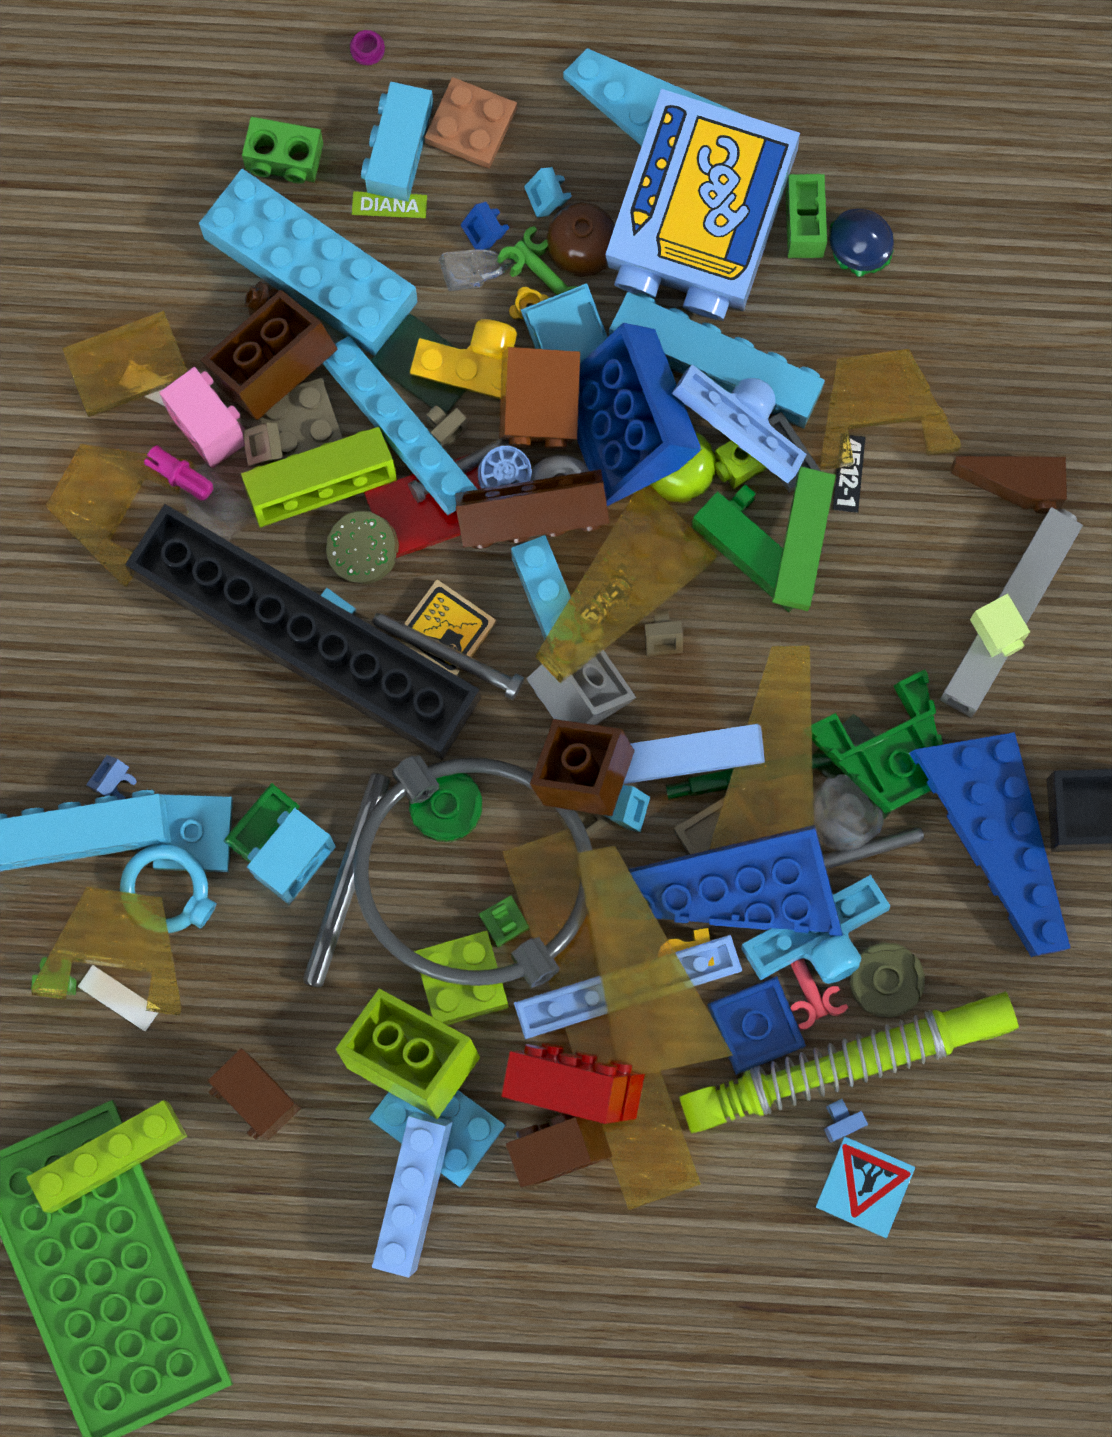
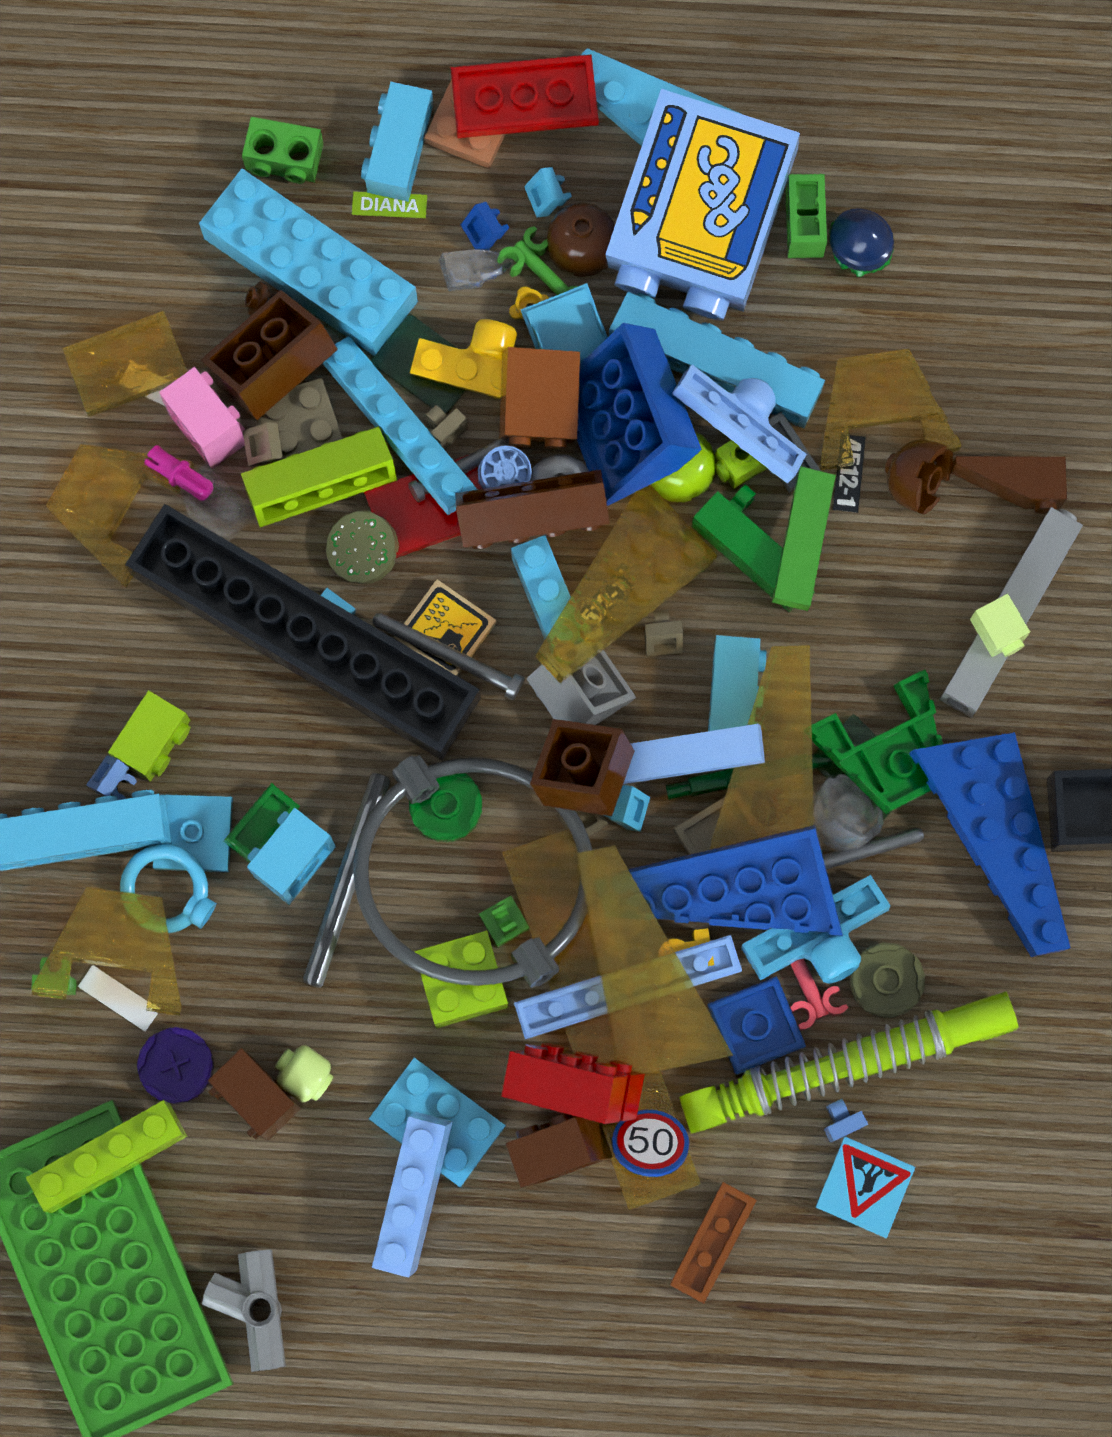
lime brick [335,988,480,1119] -> none
magenta plate [350,30,385,66] -> none
none -> lime brick [108,690,191,782]
none -> dark purple tile [137,1027,214,1104]
none -> light grey piece [202,1249,286,1372]
none -> yellowish green head [275,1045,333,1102]
none -> red tile [450,54,599,138]
none -> piece [612,1110,689,1177]
none -> dark orange plate [669,1182,757,1304]
none -> medium azure brick [708,635,767,731]
none -> reddish brown cylinder [885,439,953,515]

